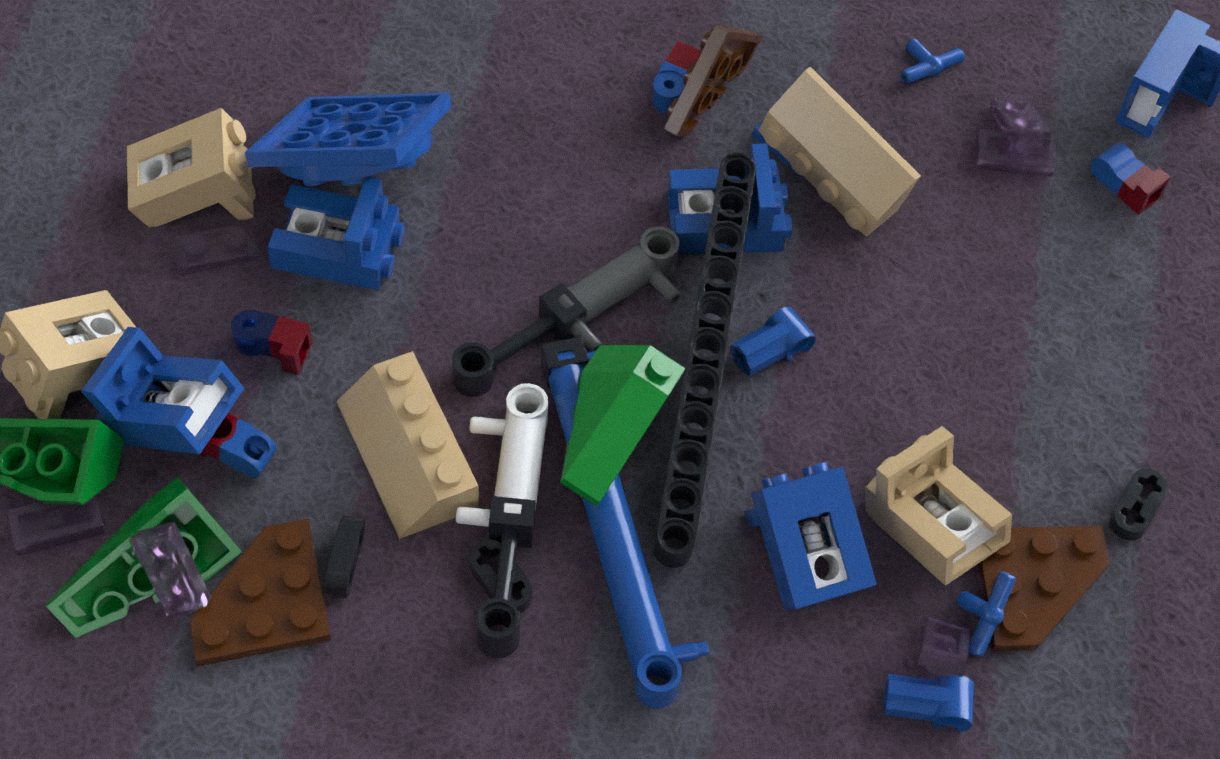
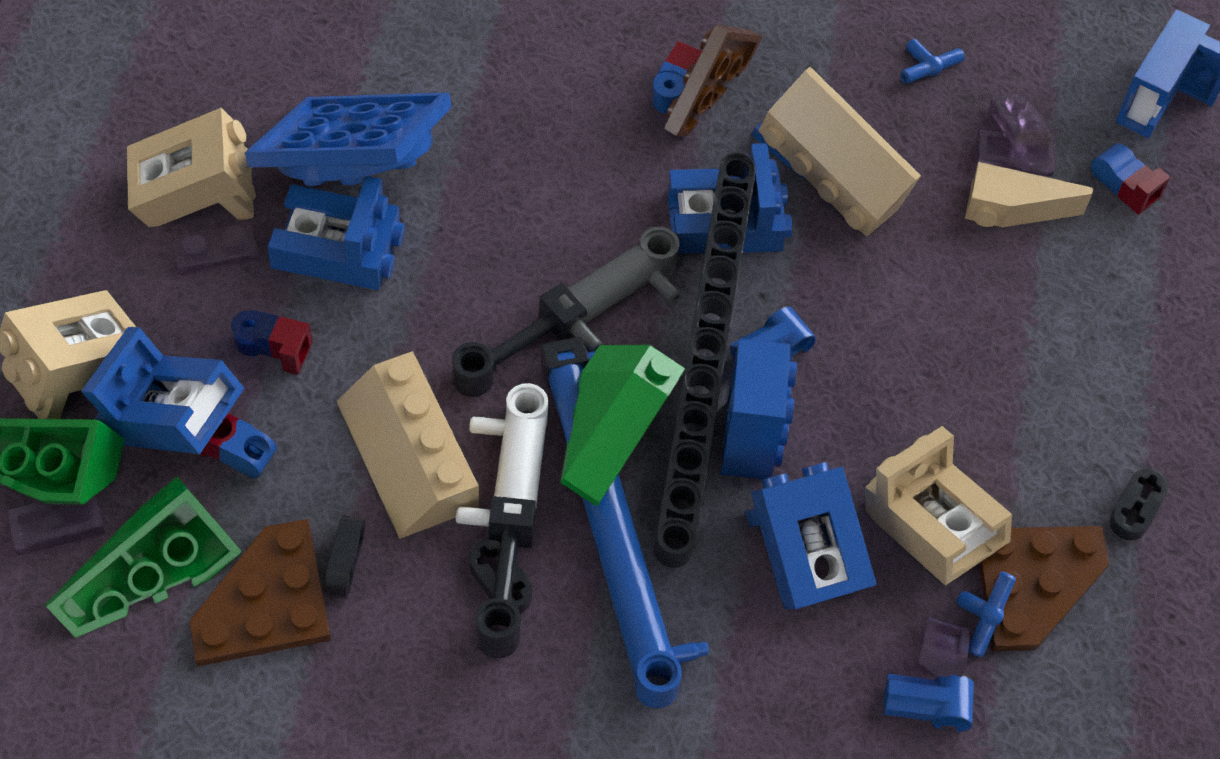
clear purple plate [130,522,212,616] -> none
none -> blue brick [720,338,797,479]
none -> tan slope [965,162,1093,227]

